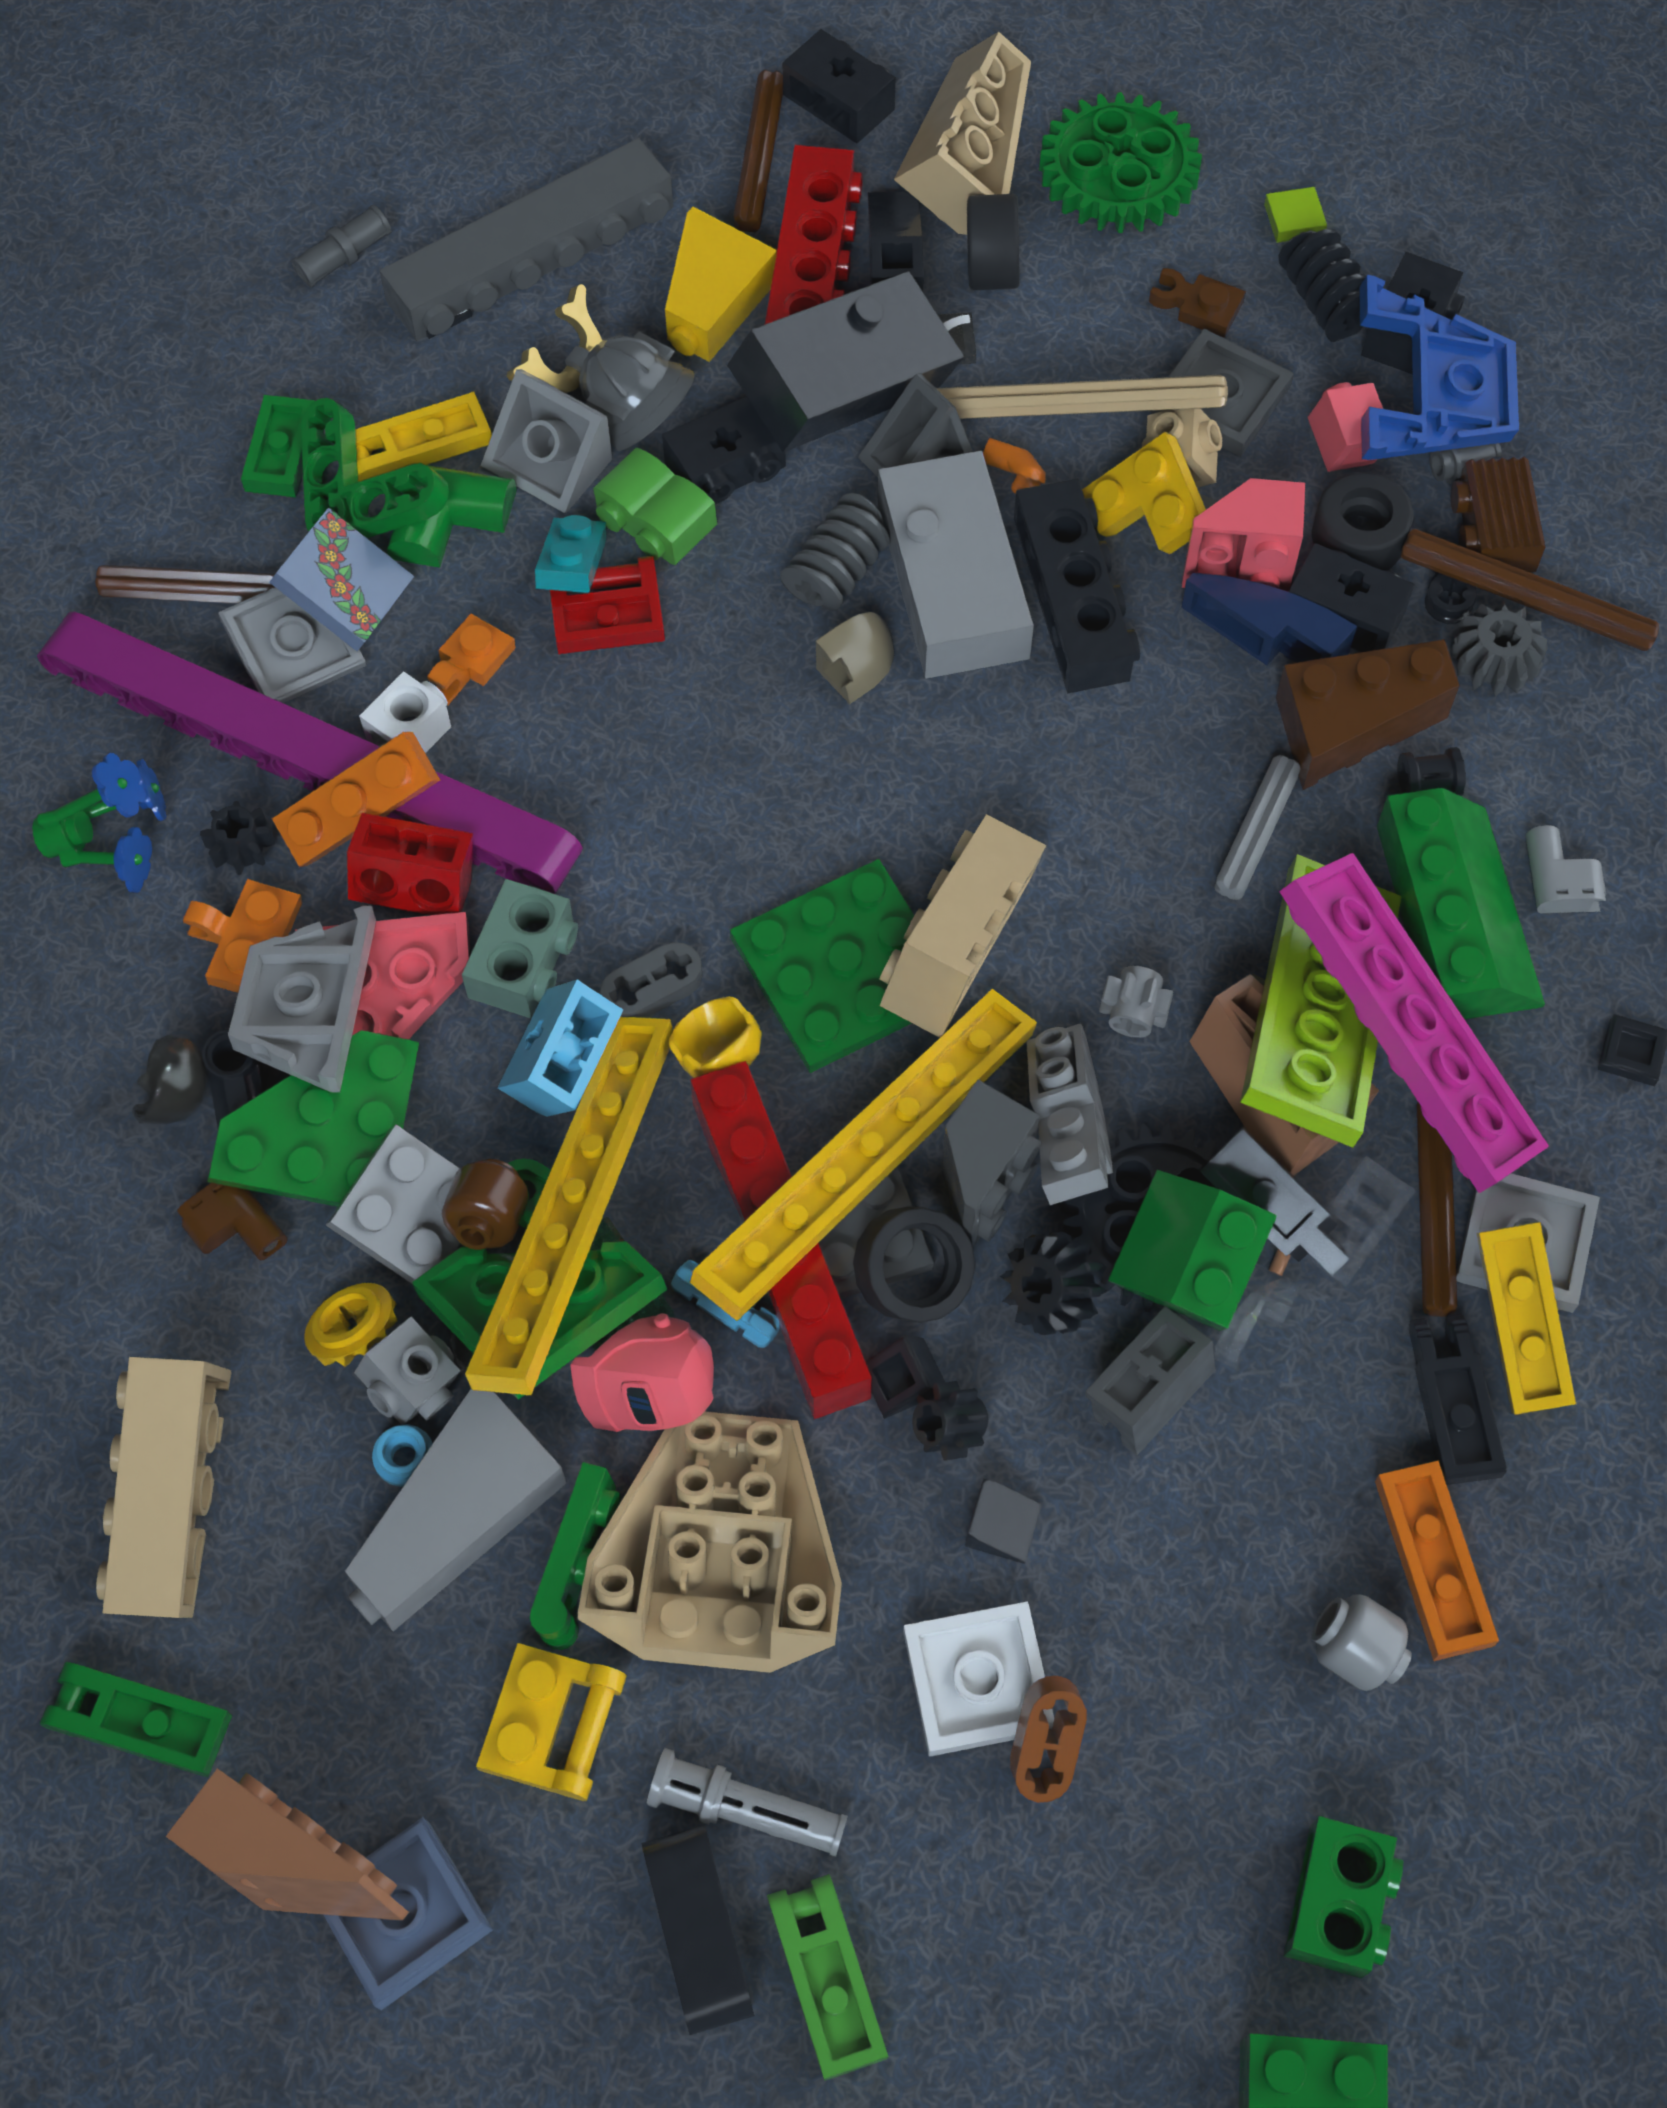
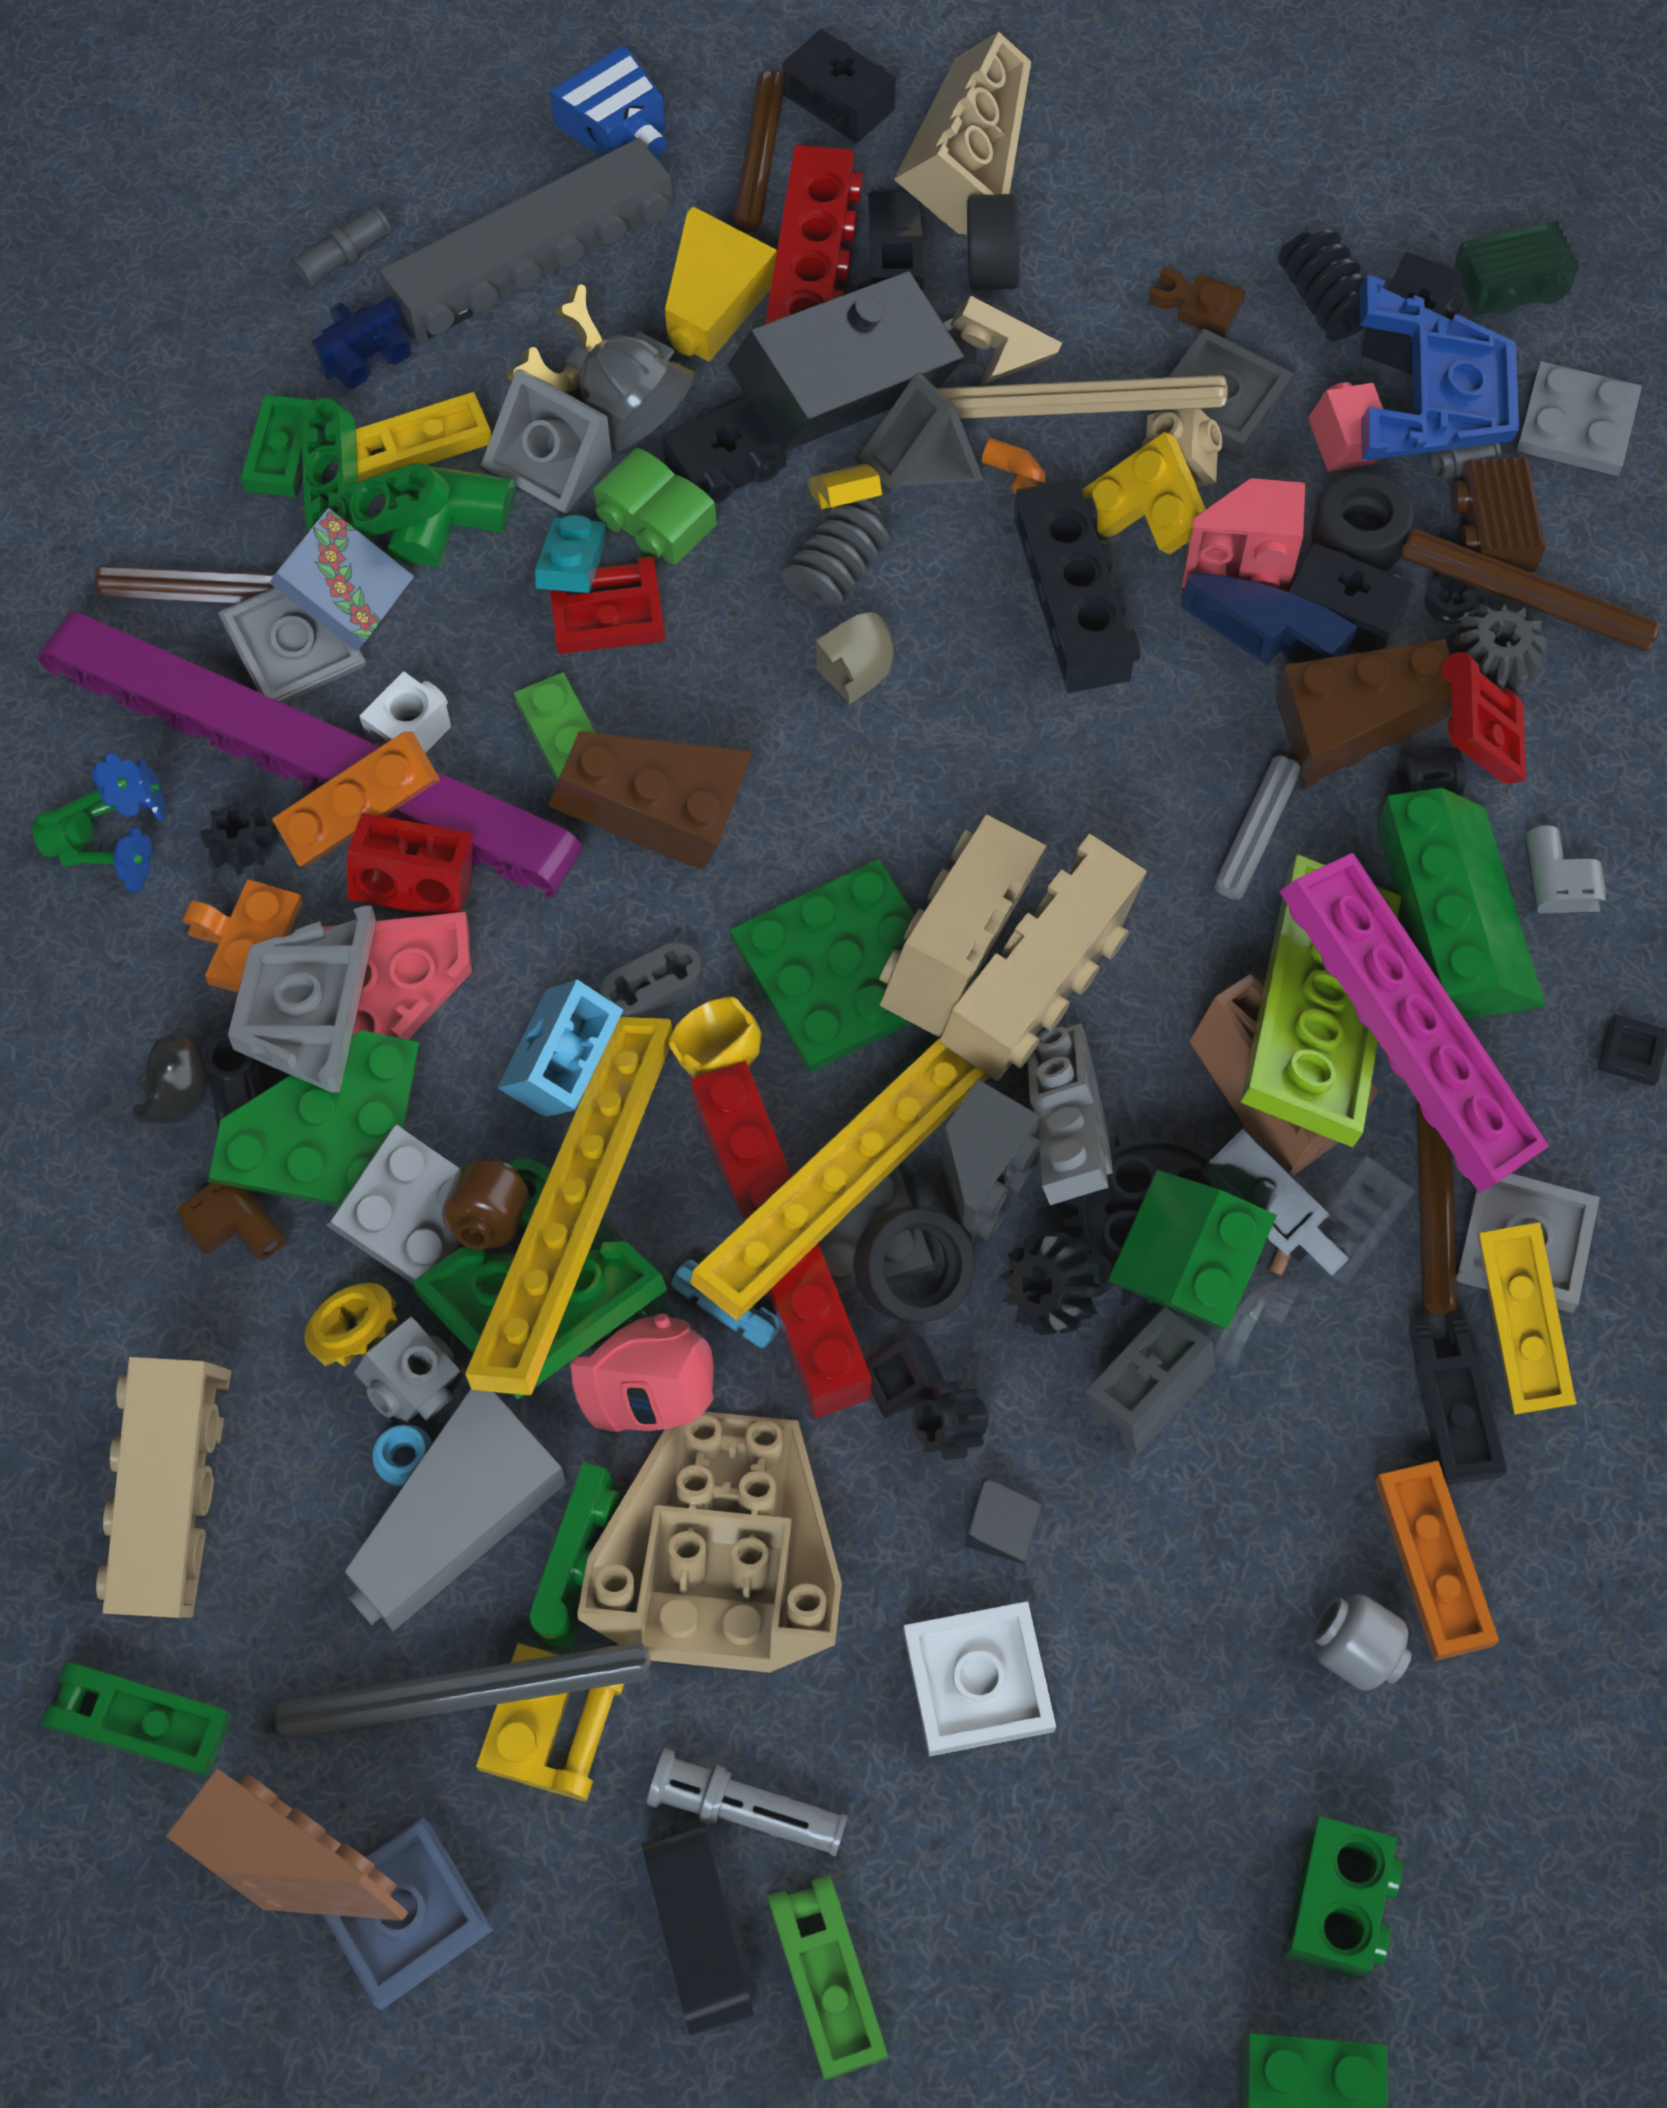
orange plate [427,614,516,706] -> none
sand green brick [462,879,578,1018] -> none
light grey brick [878,450,1034,679] -> none
dark orange beam [1010,1676,1087,1803] -> none
green gear [1039,92,1202,233] -> none
light grey gear [1099,966,1174,1037] -> none
lime tile [1264,187,1327,243] -> none
none -> dark grey axle [274,1642,651,1739]
none -> clear blue hips [312,297,412,390]
none -> bright green plate [514,672,596,782]
none -> reddish brown wedge [548,731,754,869]
none -> blue torso [550,45,667,159]
none -> yellow slope [808,464,882,510]
none -> tan wedge [940,833,1147,1081]
none -> tan slope [950,296,1062,385]
none -> red plate [1441,652,1526,784]
none -> clear green brick [1453,220,1579,316]
none -> light grey plate [1516,361,1642,476]

